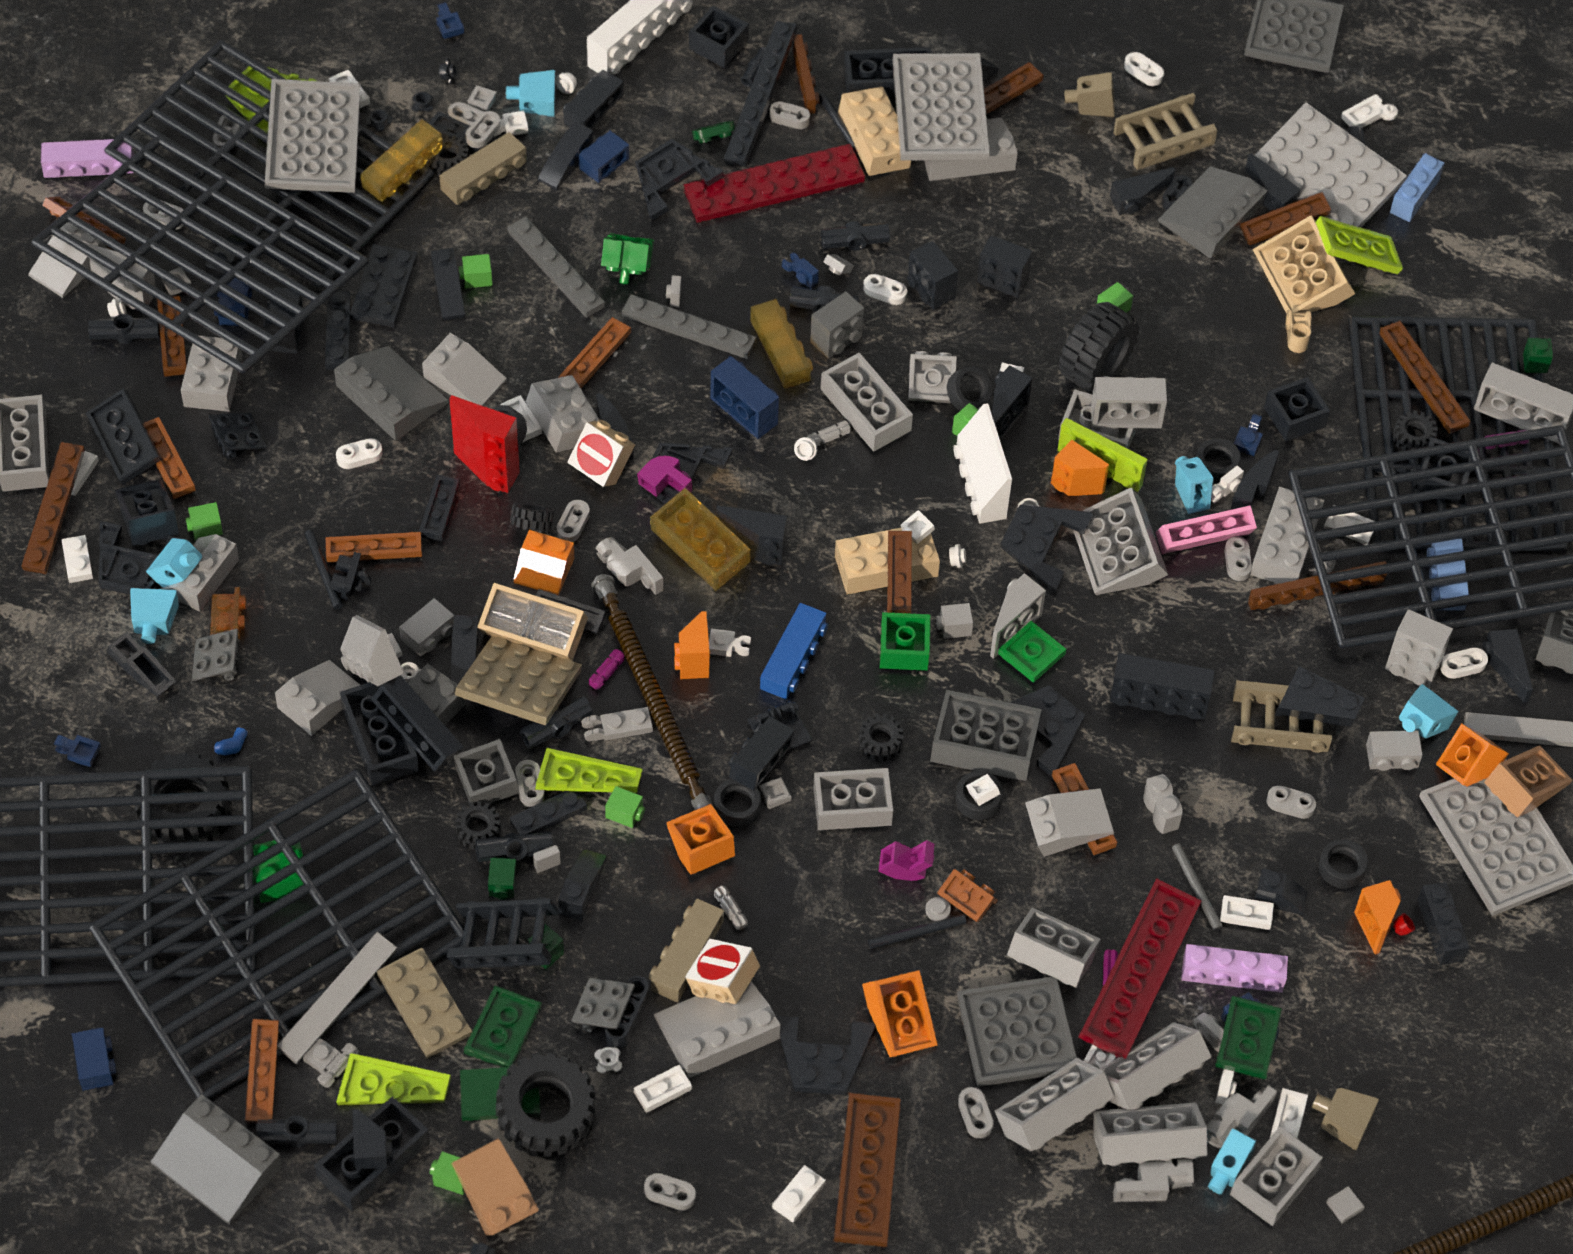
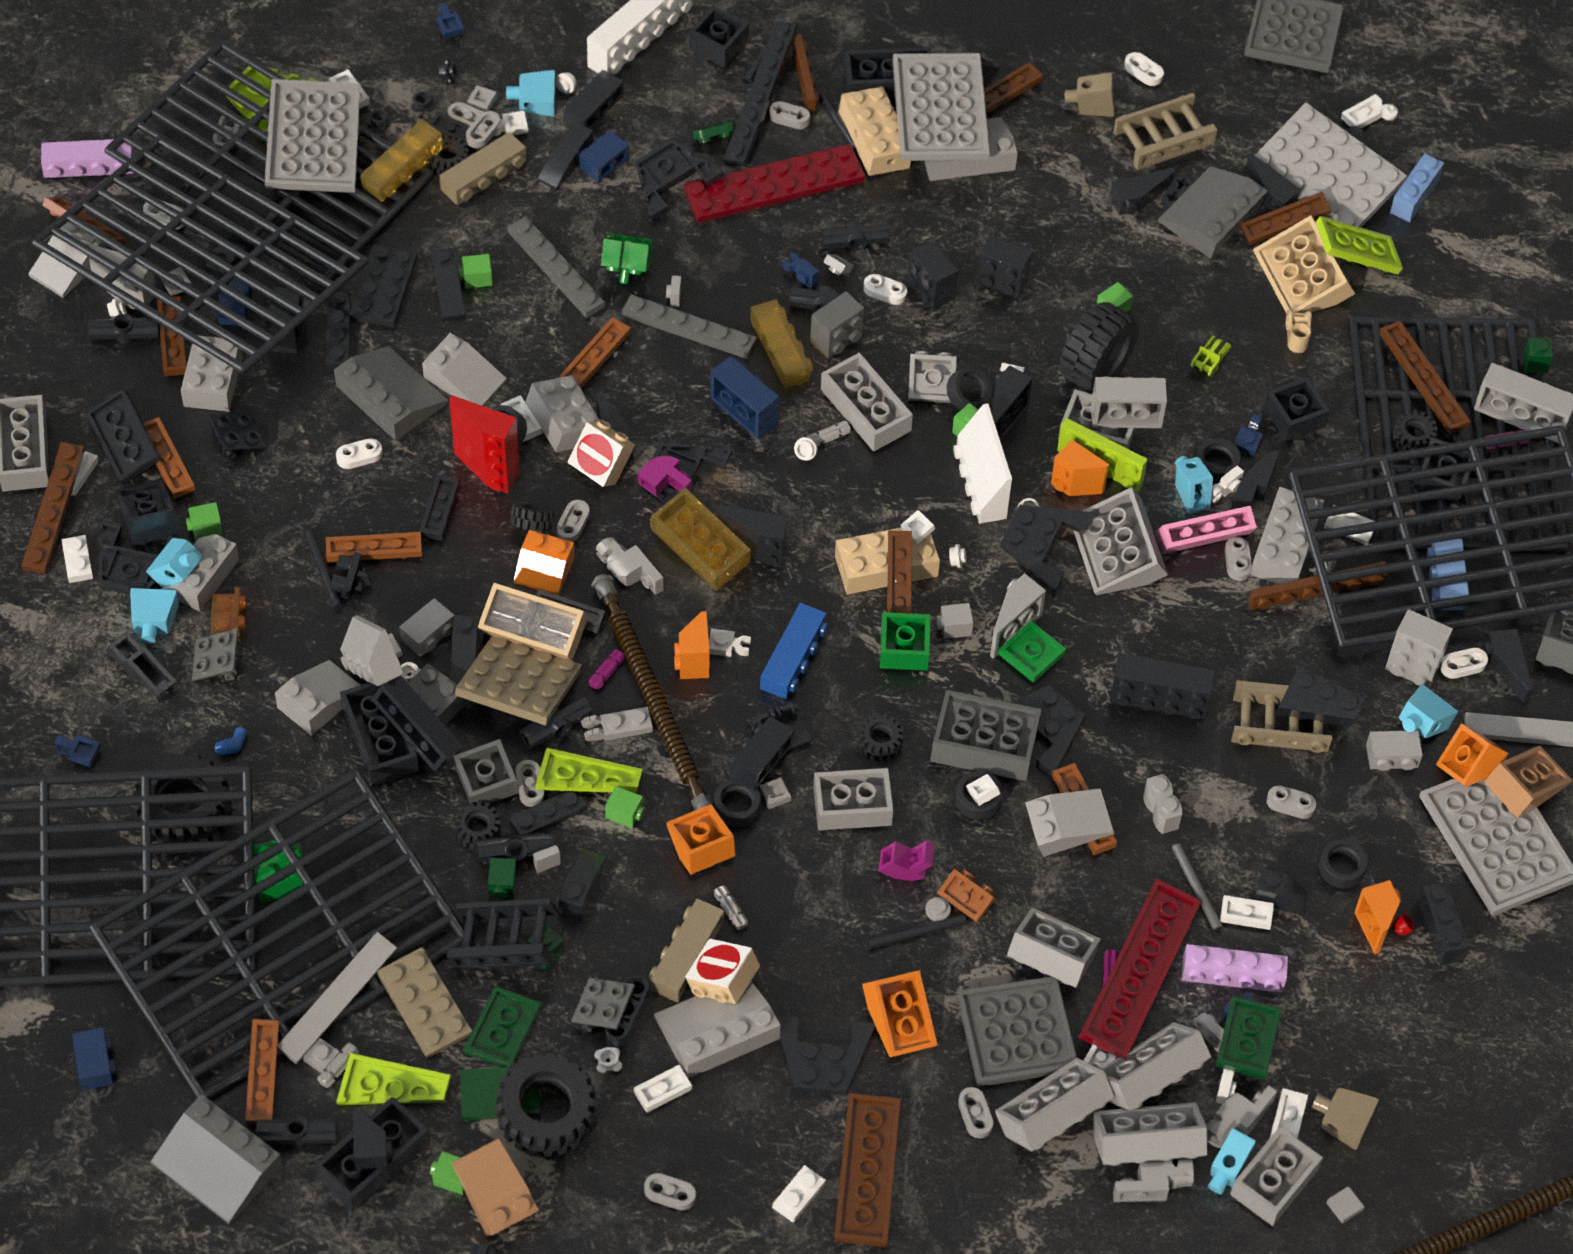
none -> lime arm [1190,335,1231,376]

